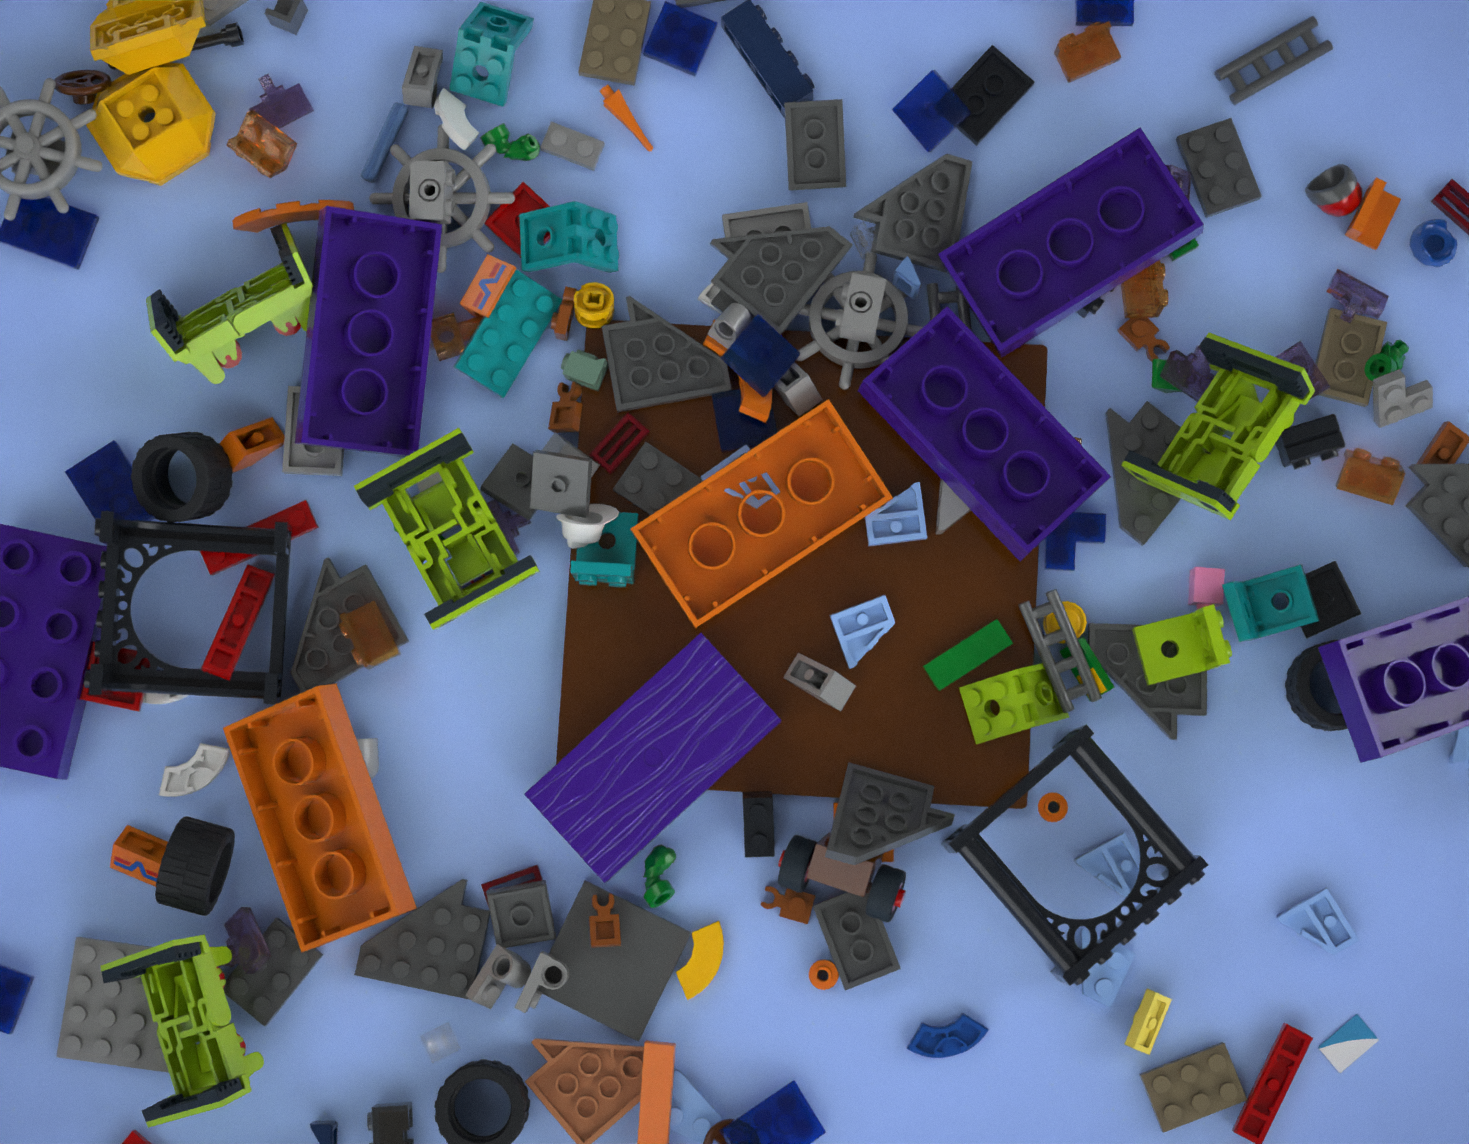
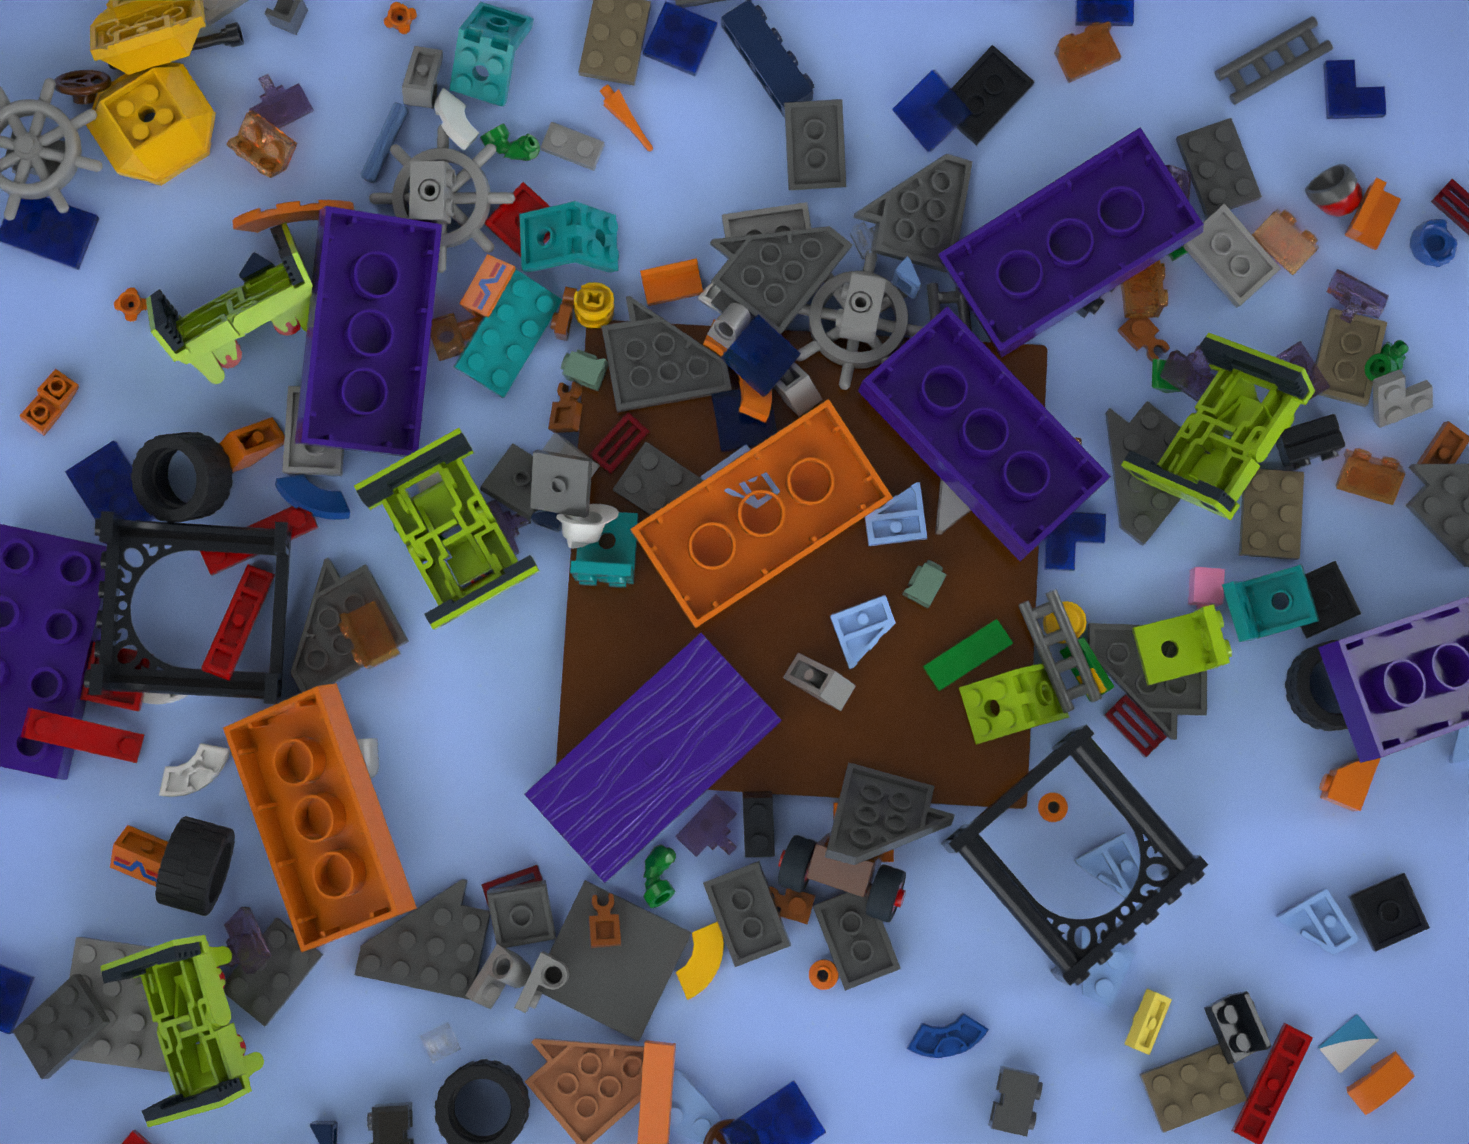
none -> dark grey plate [13,974,110,1079]
none -> orange slope [19,369,79,436]
none -> red plate [20,707,144,763]
none -> orange plate [114,287,147,322]
none -> dark blue slope [239,252,275,282]
none -> blue tile [275,474,350,520]
none -> orange plate [384,2,417,34]
none -> dark blue slope [531,511,562,532]
none -> orange panel [640,258,704,306]
none -> clear purple hinge [675,794,737,857]
none -> dark grey plate [703,861,791,967]
none -> sand green window [902,560,946,609]
none -> dark grey brick [988,1066,1043,1137]
none -> dark red tile [1103,694,1167,758]
none -> light grey plate [1183,204,1281,308]
none -> black bracket [1204,991,1271,1064]
none -> dark tan plate [1239,469,1304,560]
none -> clear orange bracket [1252,209,1319,275]
none -> orange slope [1319,758,1380,811]
none -> clear blue plate [1323,60,1386,119]
none -> orange slope [1347,1051,1415,1116]
none -> black plate [1348,873,1430,952]

